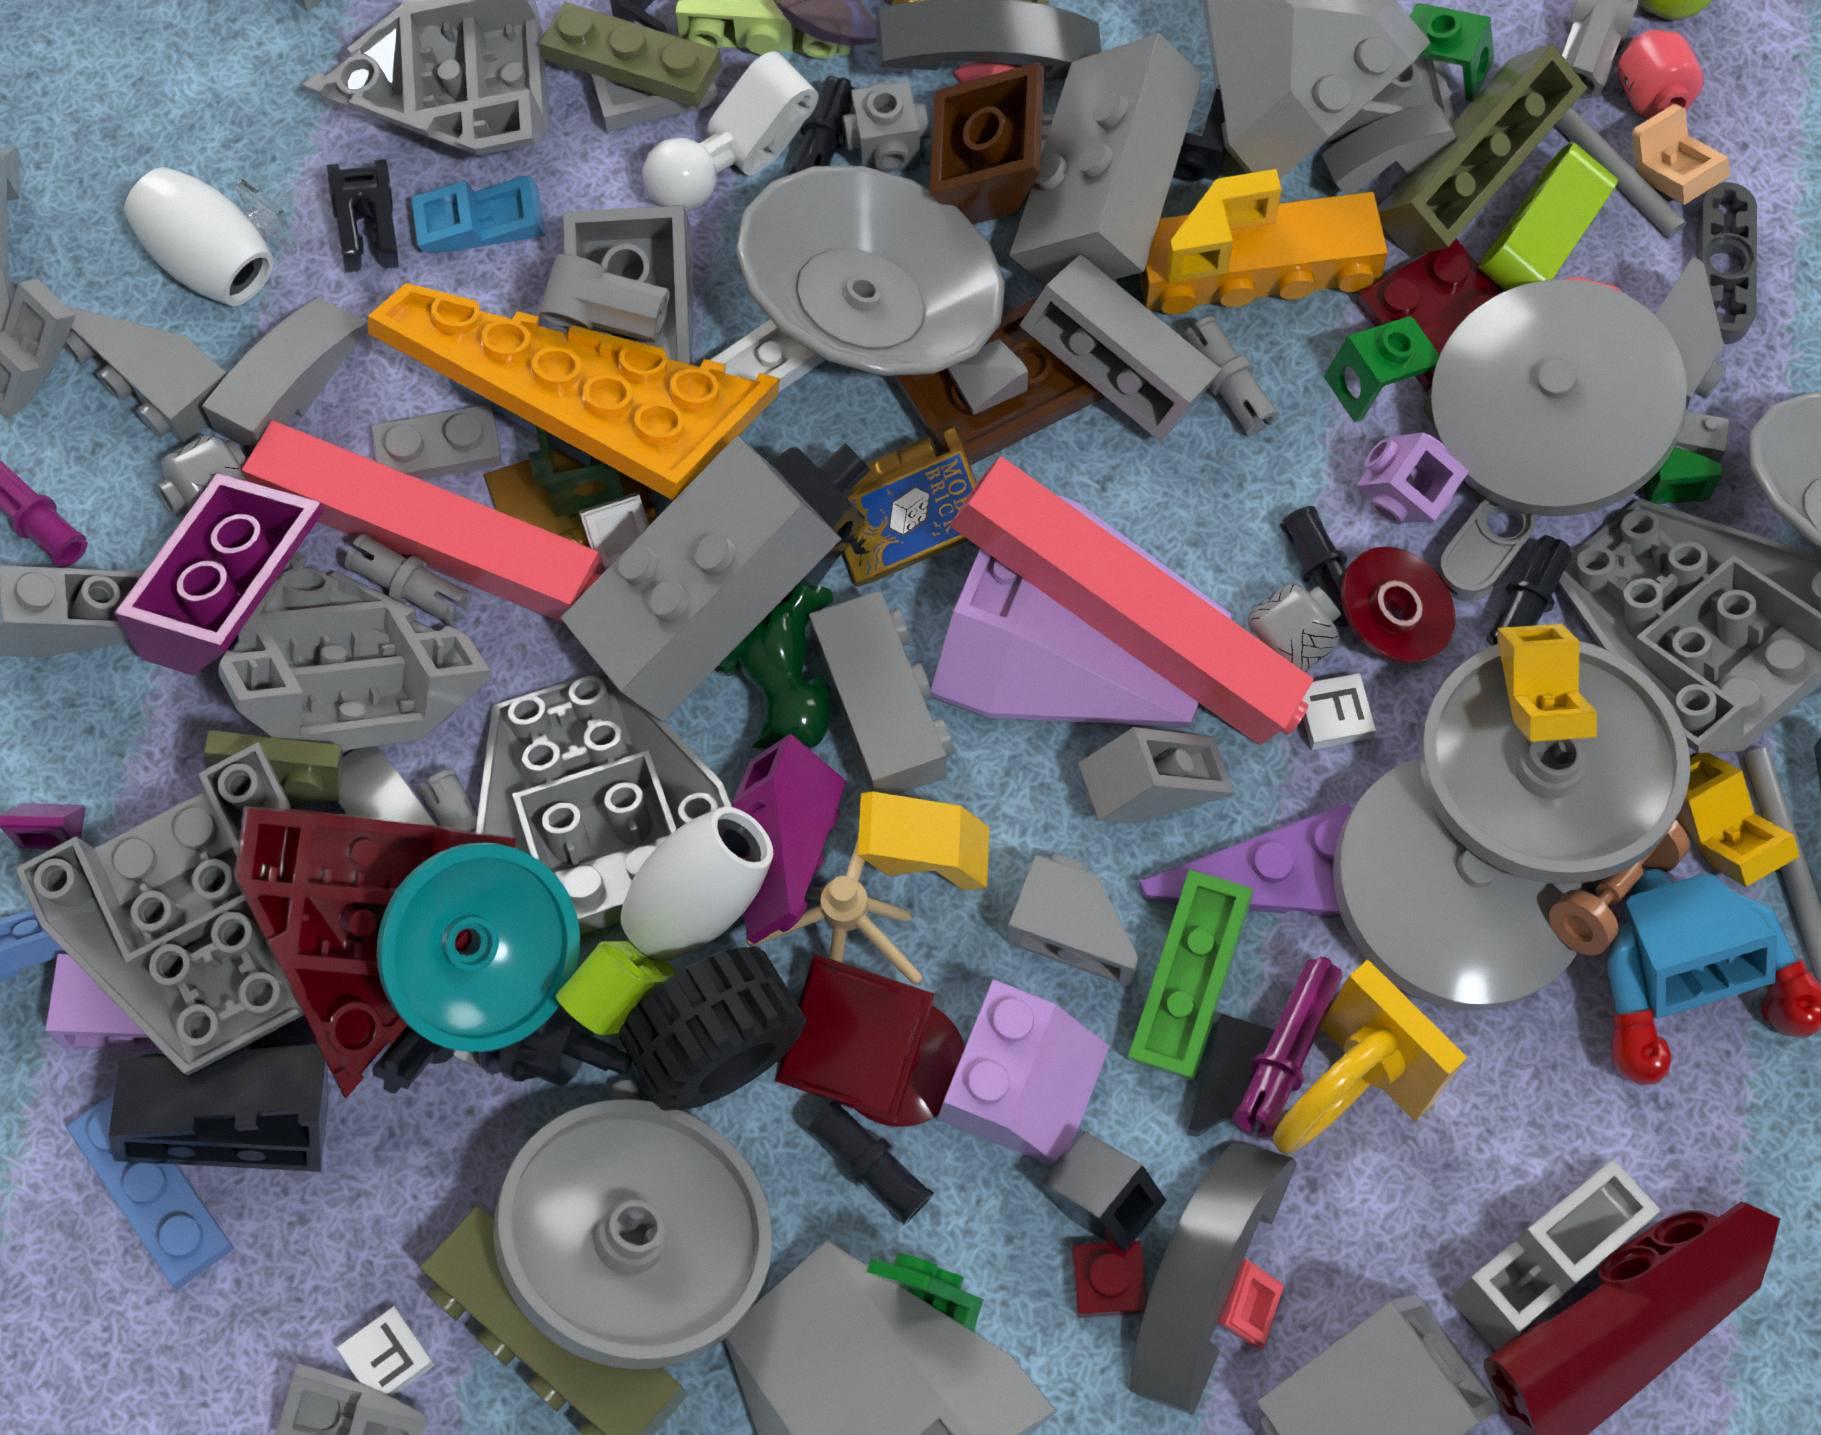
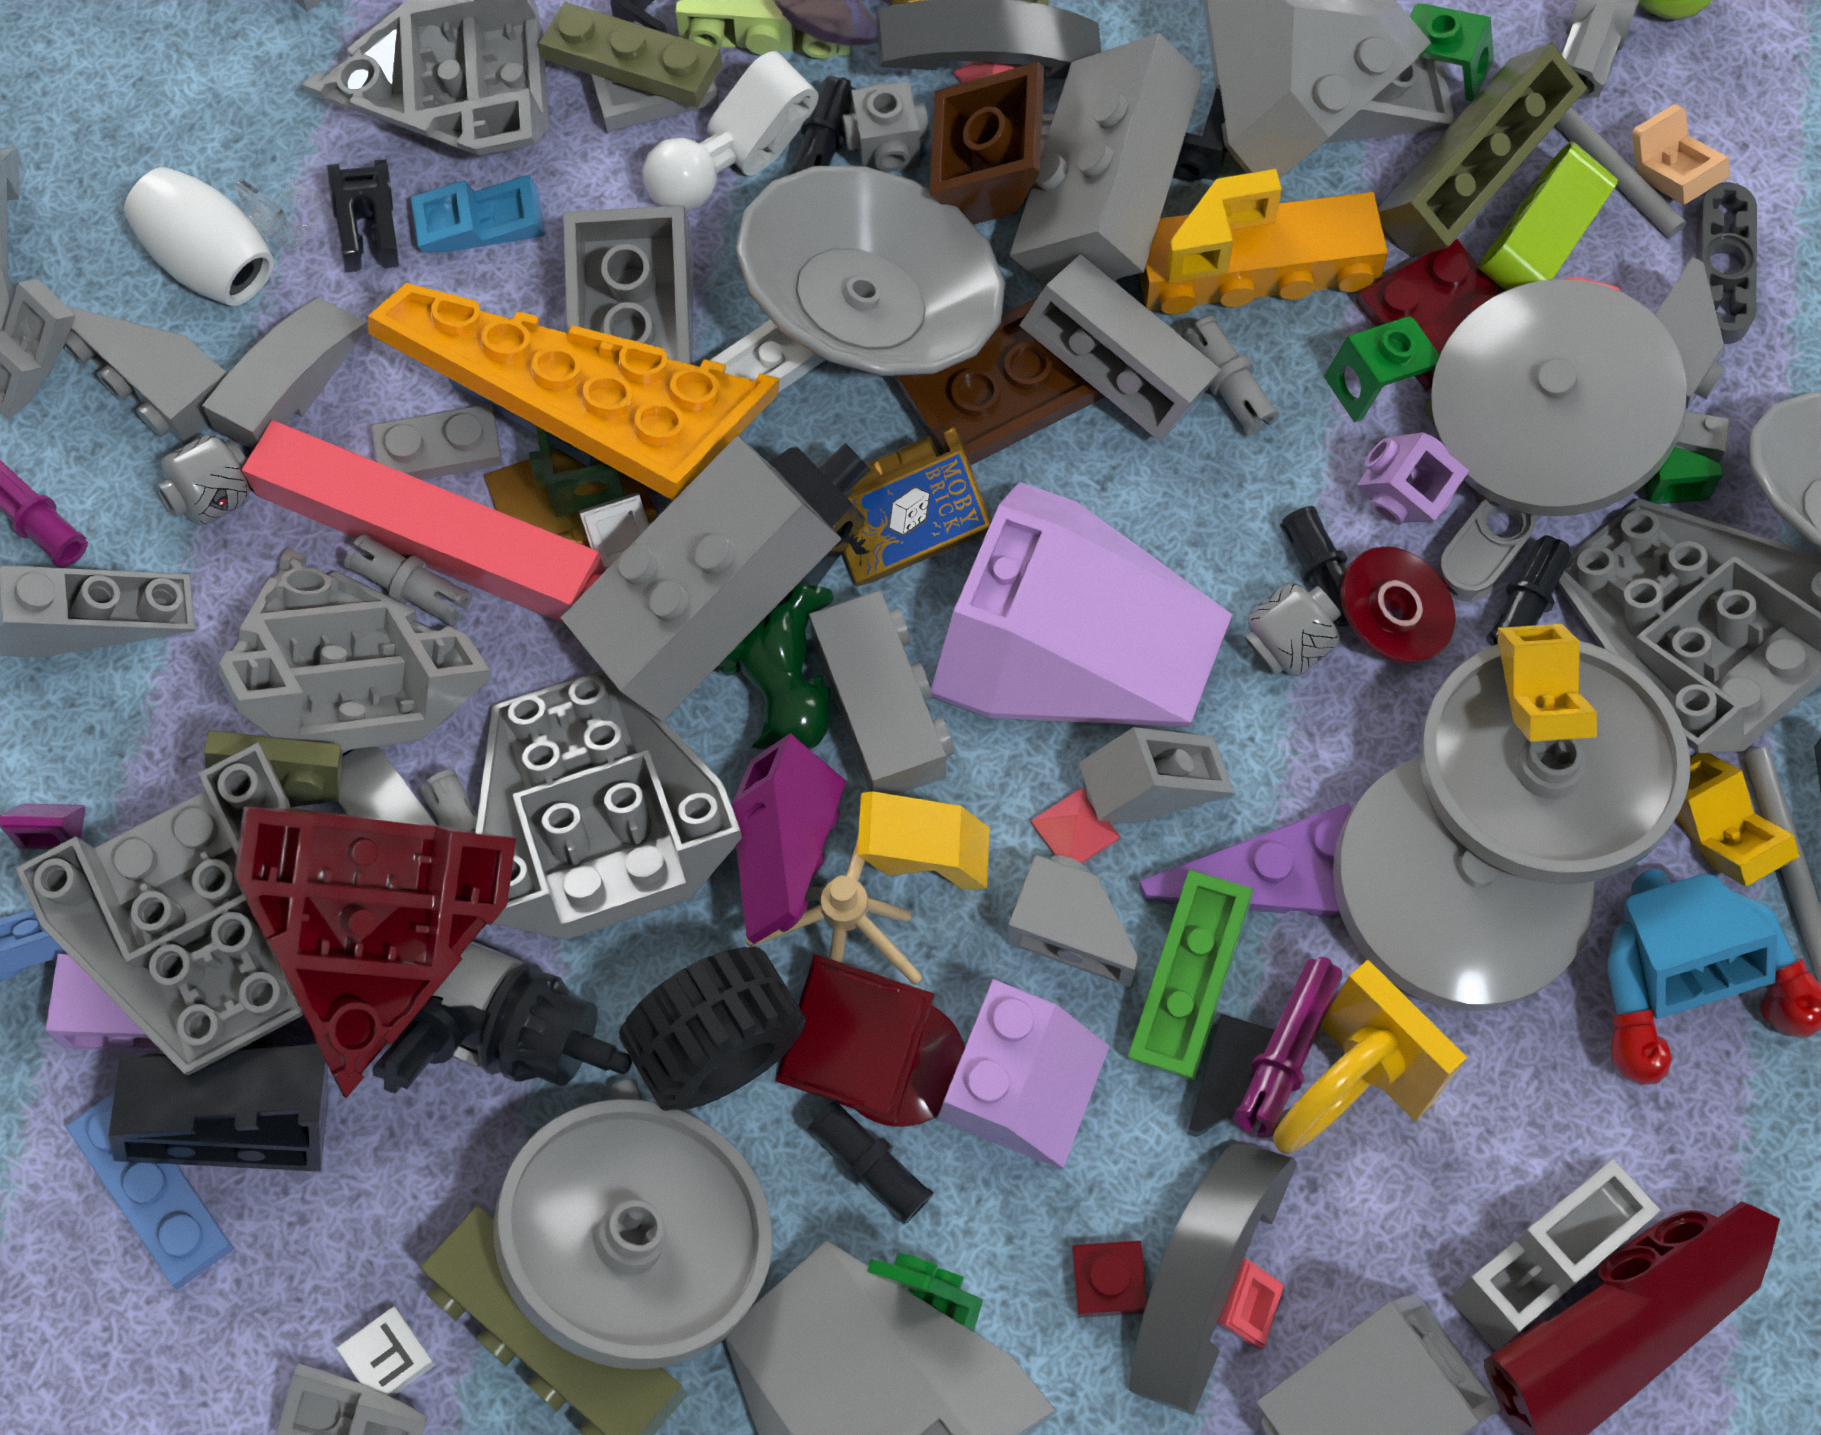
magenta slope [115,473,325,676] -> none
teal dish [377,843,580,1052] -> none
light grey piece [538,254,670,344] -> none
lime beam [556,941,677,1035] -> none
white piece [620,807,773,961] -> none
light grey slope [946,339,1028,415] -> none
coral brick [949,455,1314,745] -> none
black brick [1042,1131,1167,1253] -> none
white tile [1302,673,1376,750] -> none
light grey slope [1322,102,1457,195] -> none
nougat wheel [1549,820,1689,955] -> none
coral head [1617,30,1704,118] -> none
none -> coral slope [1031,787,1121,864]

